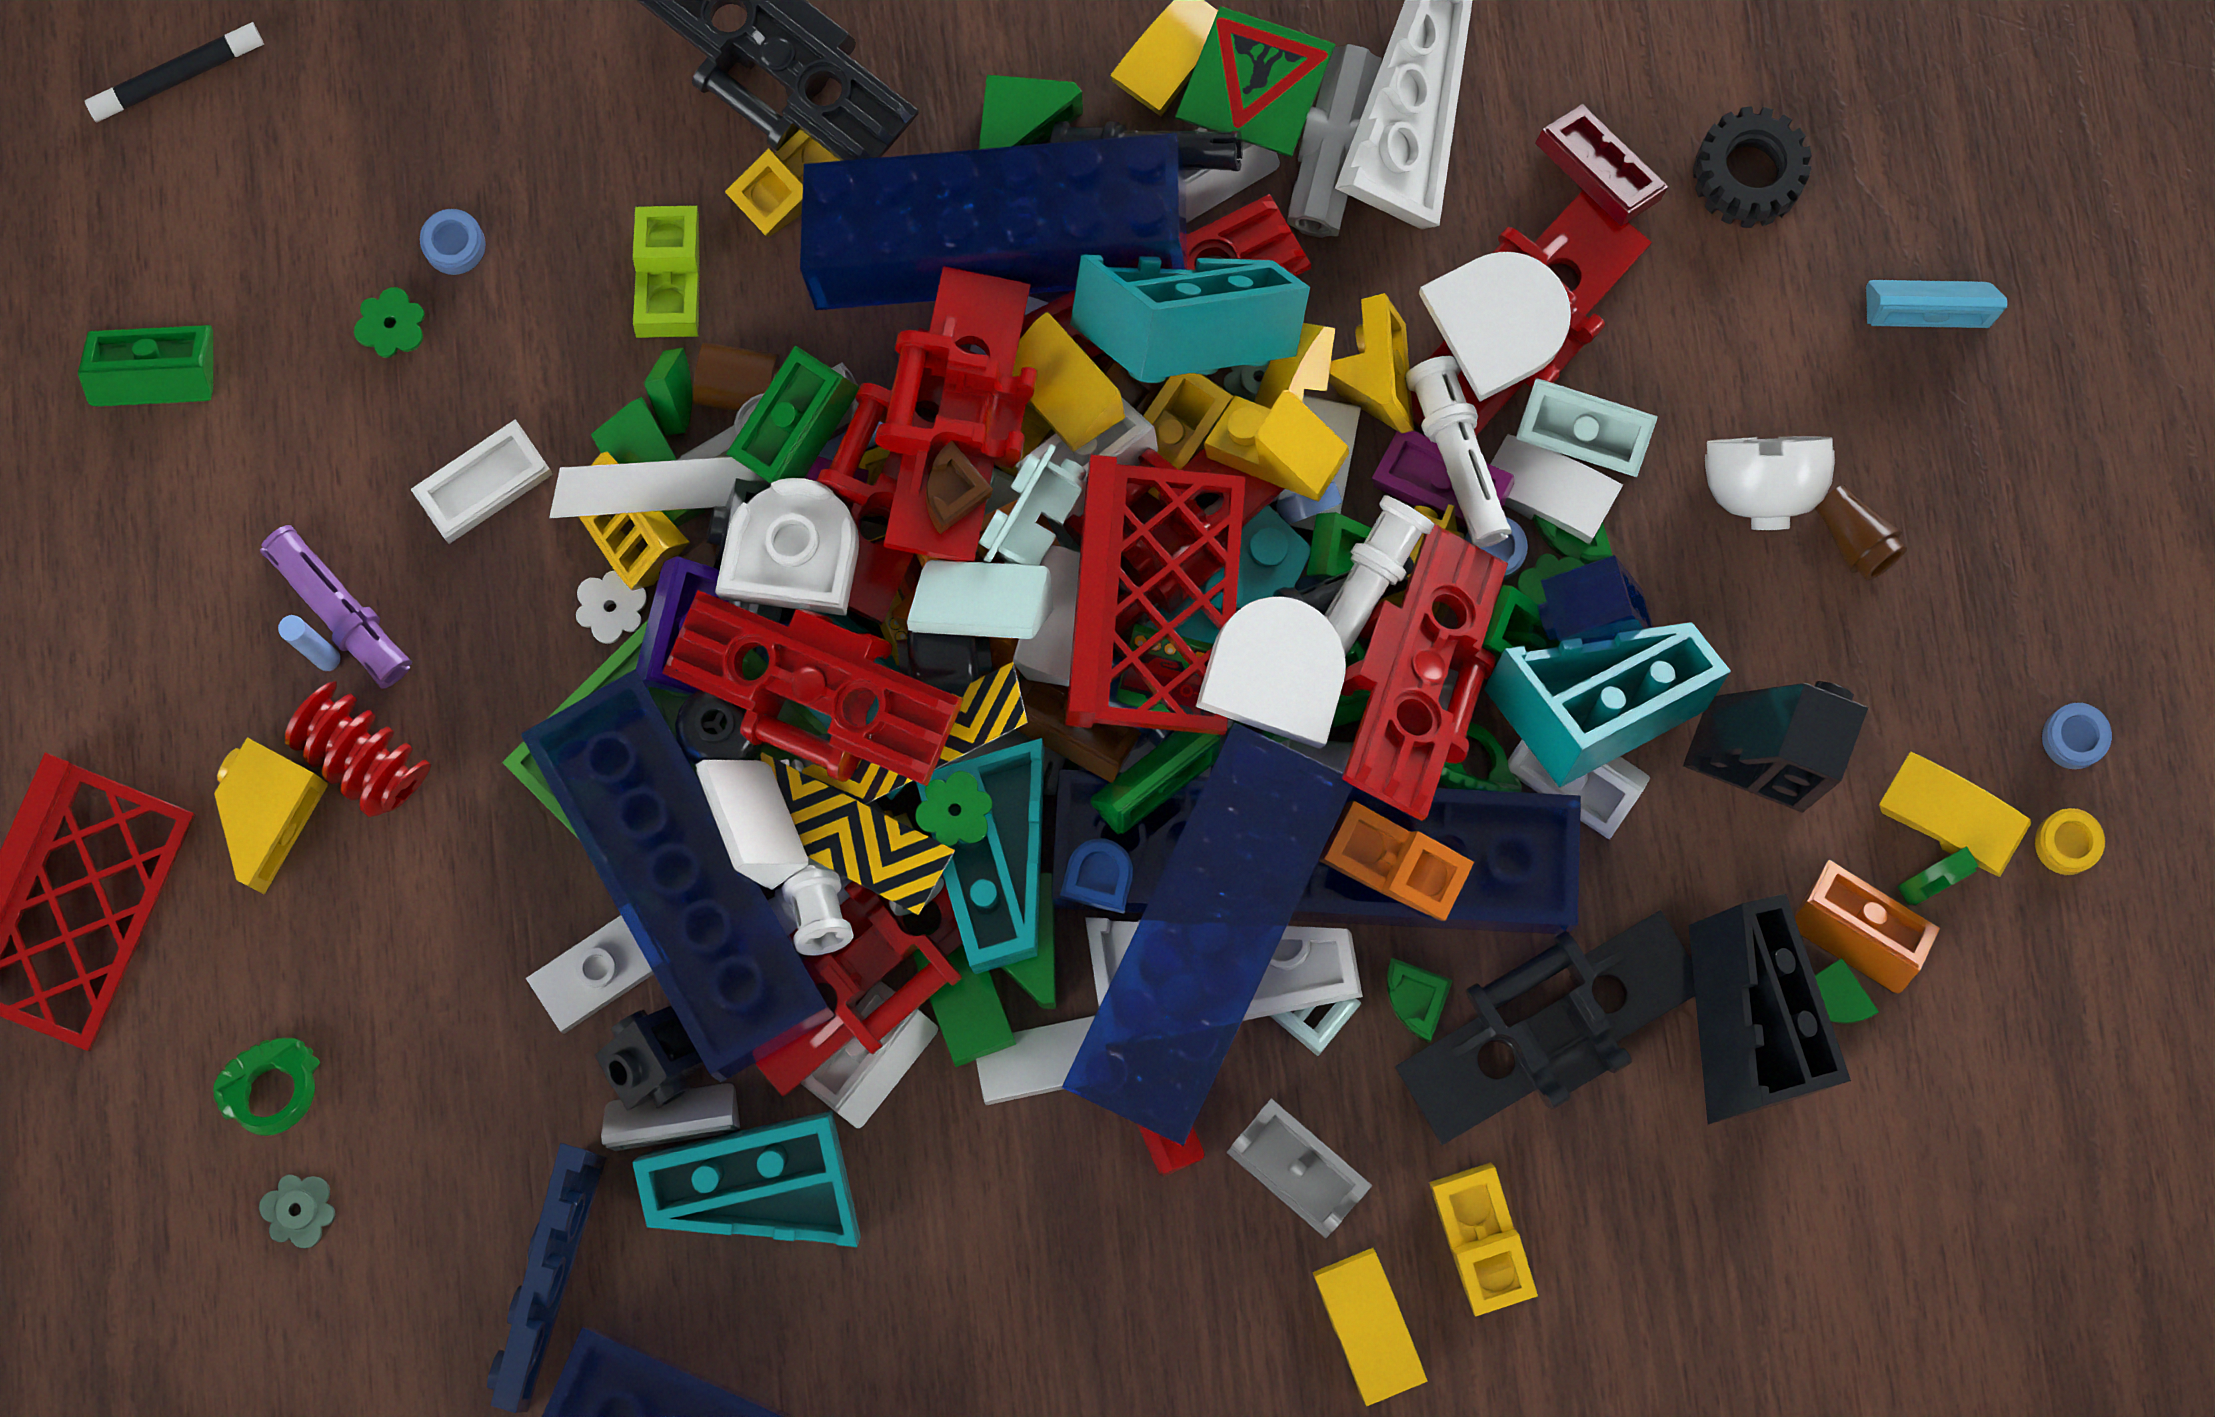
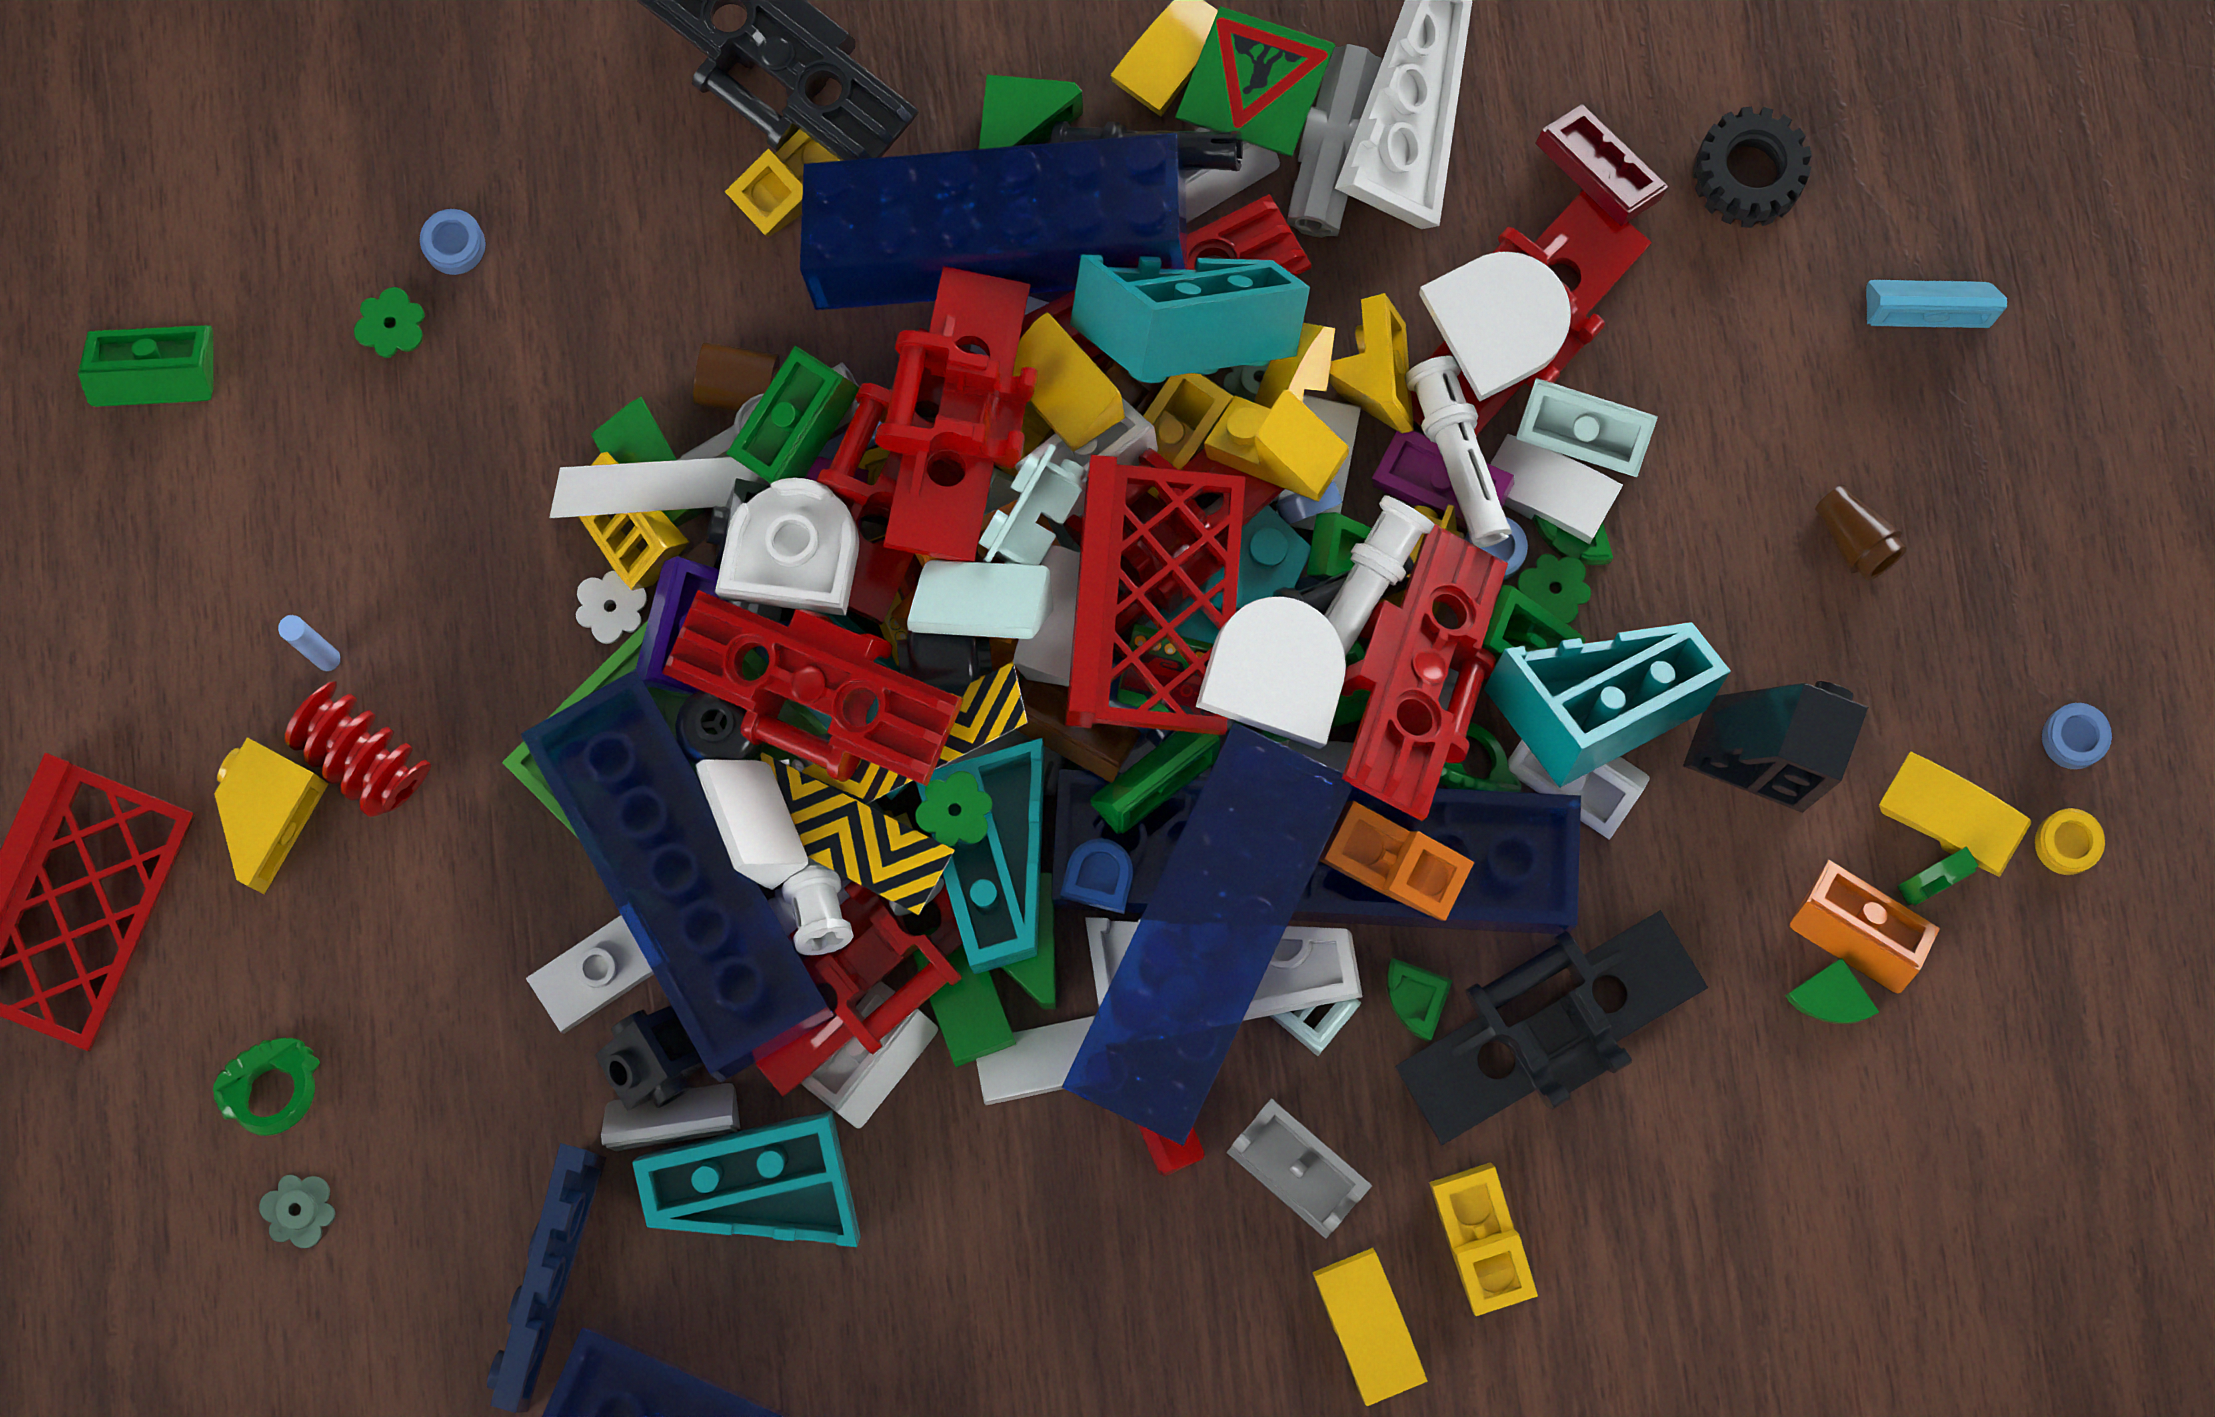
black bar [85,22,264,123] -> none
medium lavender pin [260,525,412,689] -> none
white tile [411,419,553,544] -> none
lime slope [633,206,699,338] -> none
green tile [644,348,692,435] -> none
reddish brown tile [926,440,993,534] -> none
clear blue arch [1538,555,1654,644] -> none
black wedge [1689,893,1851,1125] -> none
white cylinder [1705,436,1835,530] -> none

